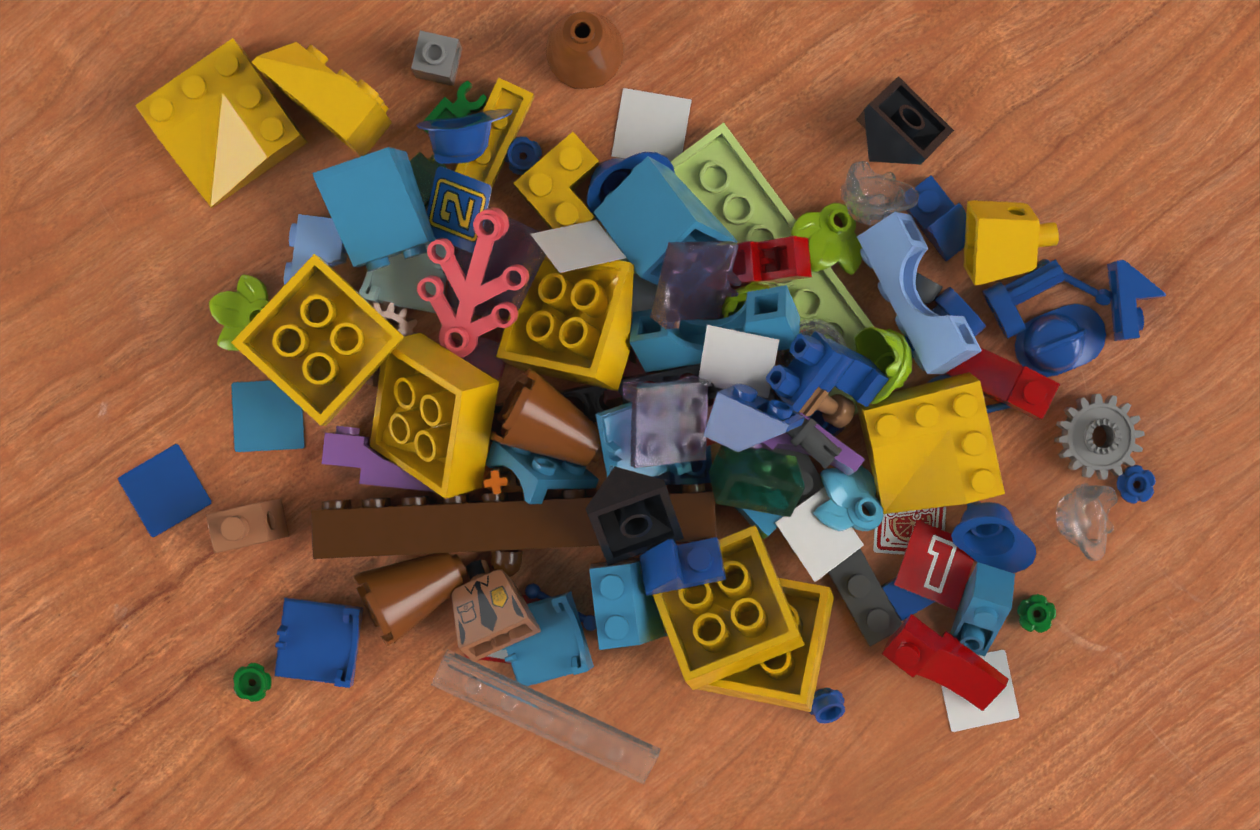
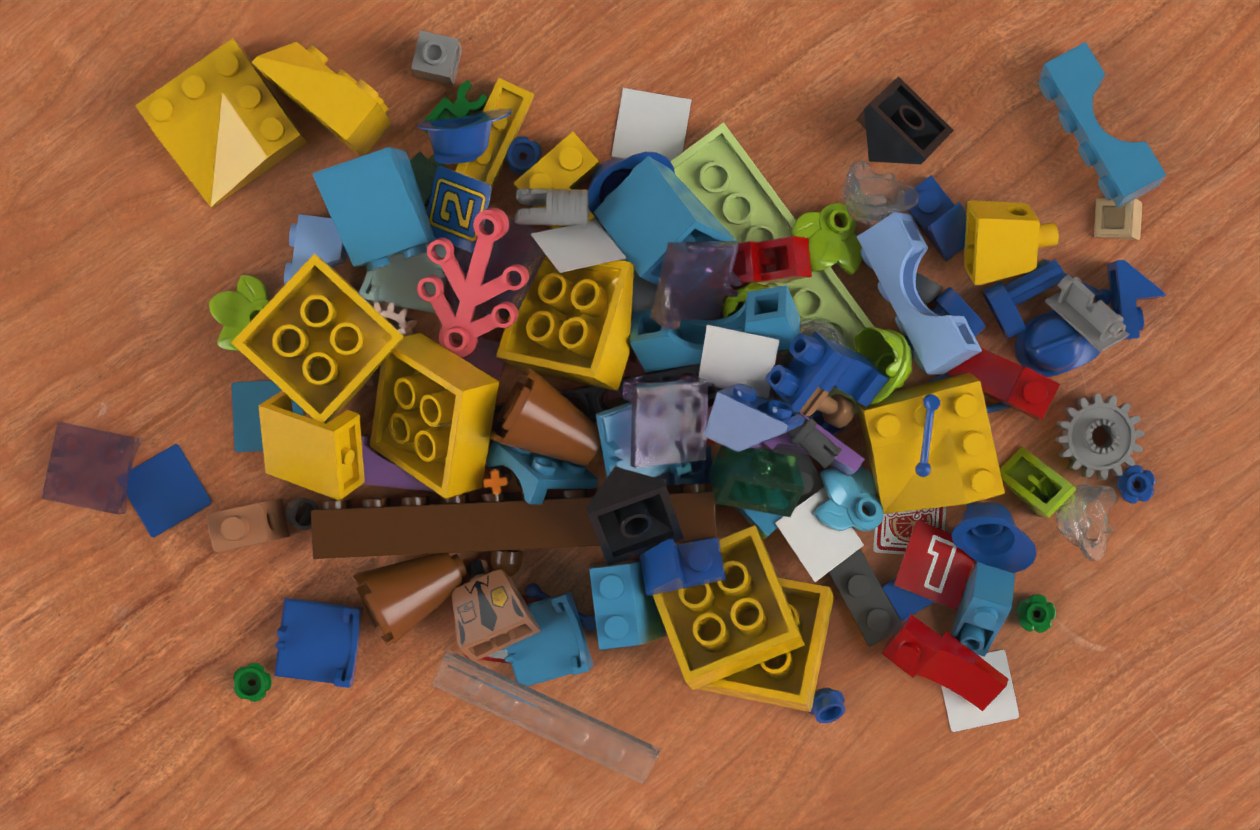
dark orange cone [546,11,623,89] -> none
none -> piece [41,422,141,515]
none -> yellow panel [258,391,365,501]
none -> dark grey hinge [285,497,319,530]
none -> light grey hinge [515,189,589,226]
none -> blue hinge [915,394,940,477]
none -> lime slope [1000,447,1077,518]
none -> dark azure arch [1038,42,1166,208]
none -> light grey hinge [1045,275,1129,352]
none -> tan slope [1094,198,1142,240]

